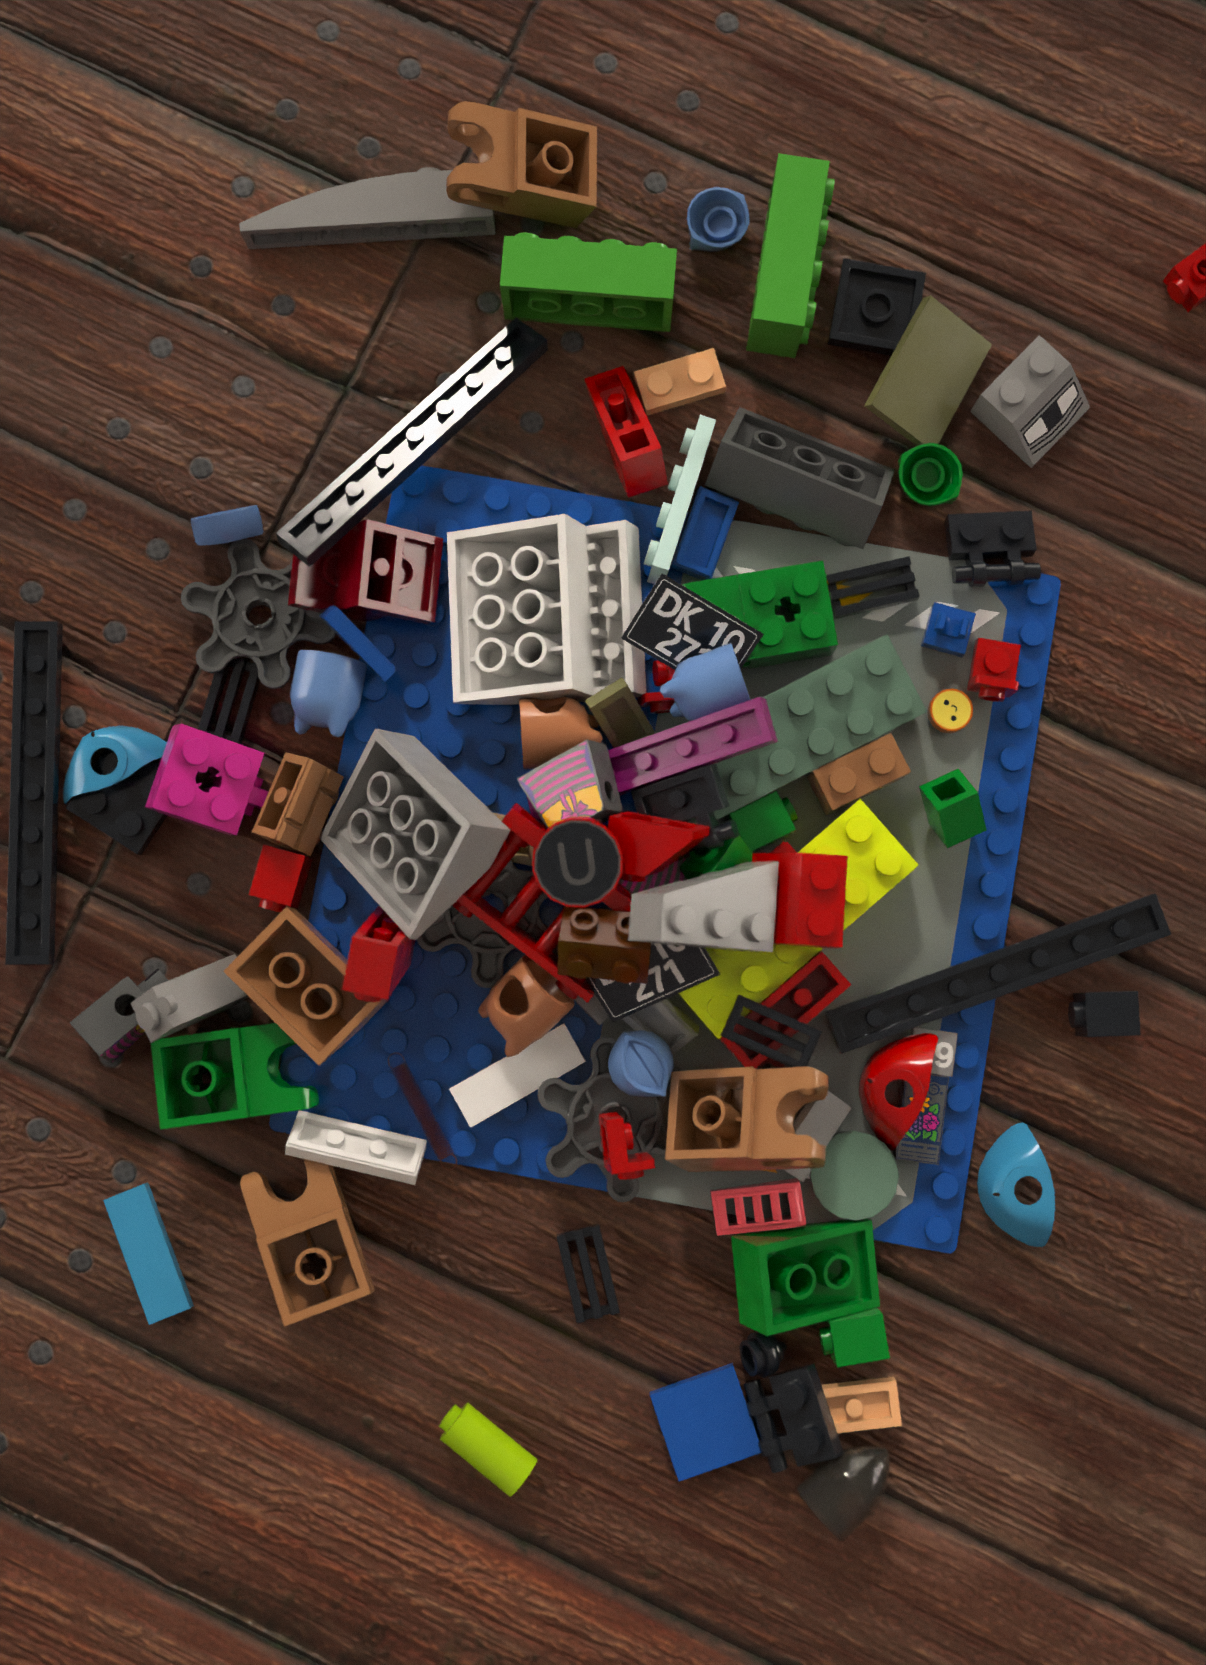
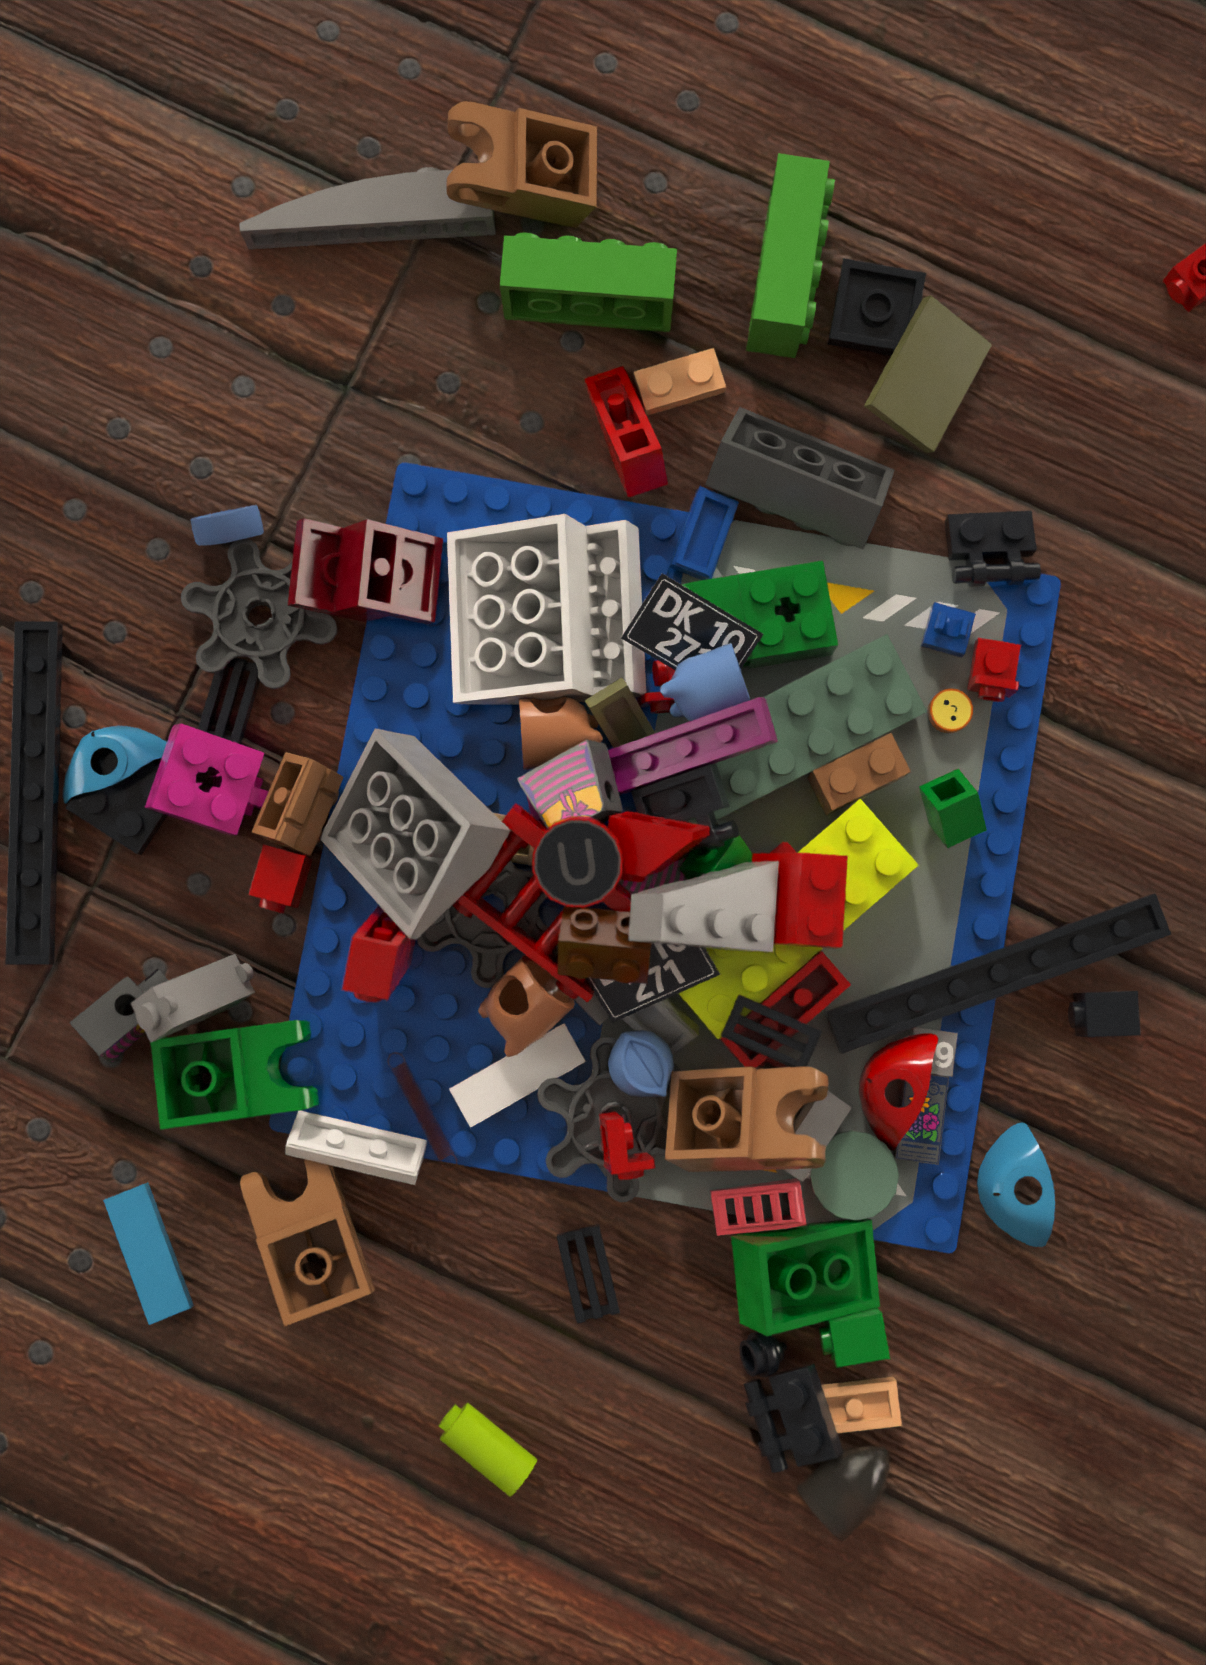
medium nougat slope [223,907,388,1065] -> none
plate [276,318,548,567] -> none
medium blue piece [290,650,367,737] -> none
blue tile [319,605,396,681] -> none
light aqua plate [644,415,716,584] -> none
blue tile [649,1363,761,1482] -> none
medium blue hat [687,187,749,251] -> none
green brick [727,791,798,853] -> none
black tile [826,556,920,619] -> none
green hat [898,443,963,507] -> none
light grey slope [970,335,1090,468] -> none

